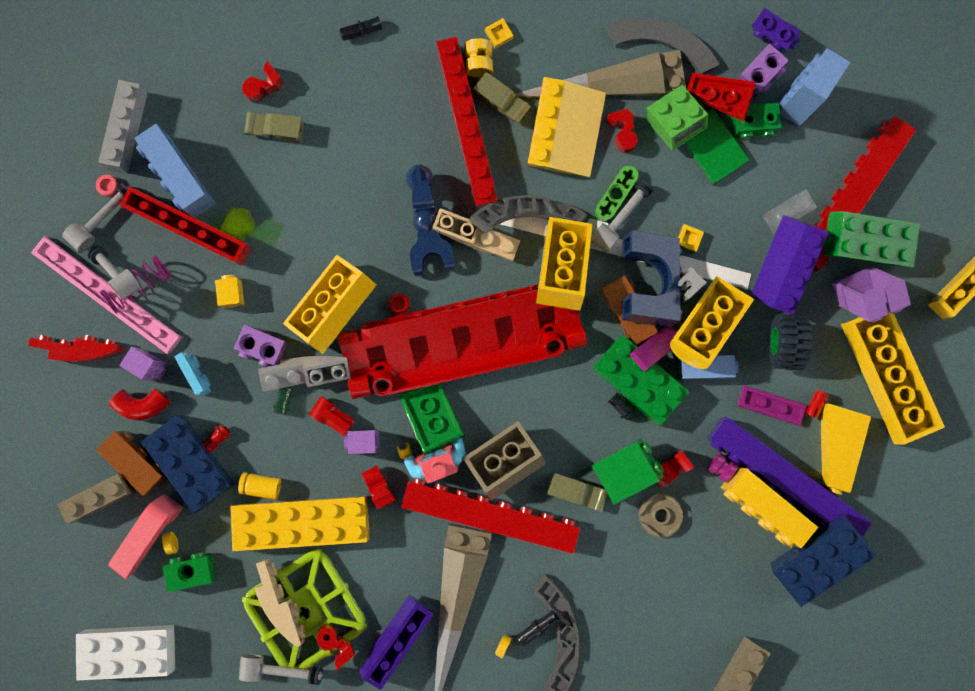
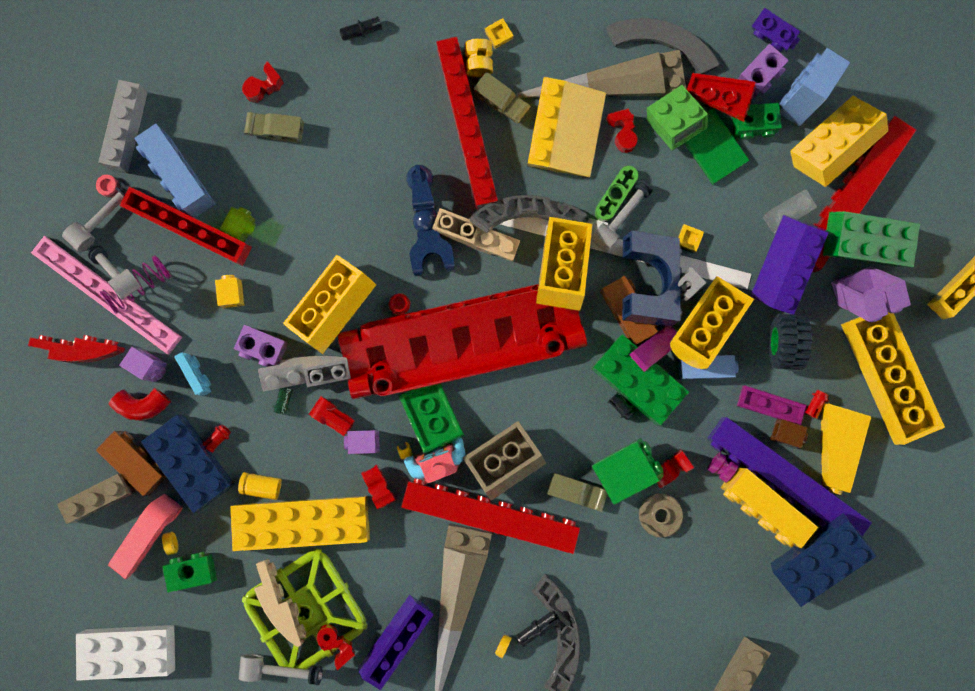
none -> reddish brown brick [770,419,808,449]
none -> yellow brick [790,95,888,187]

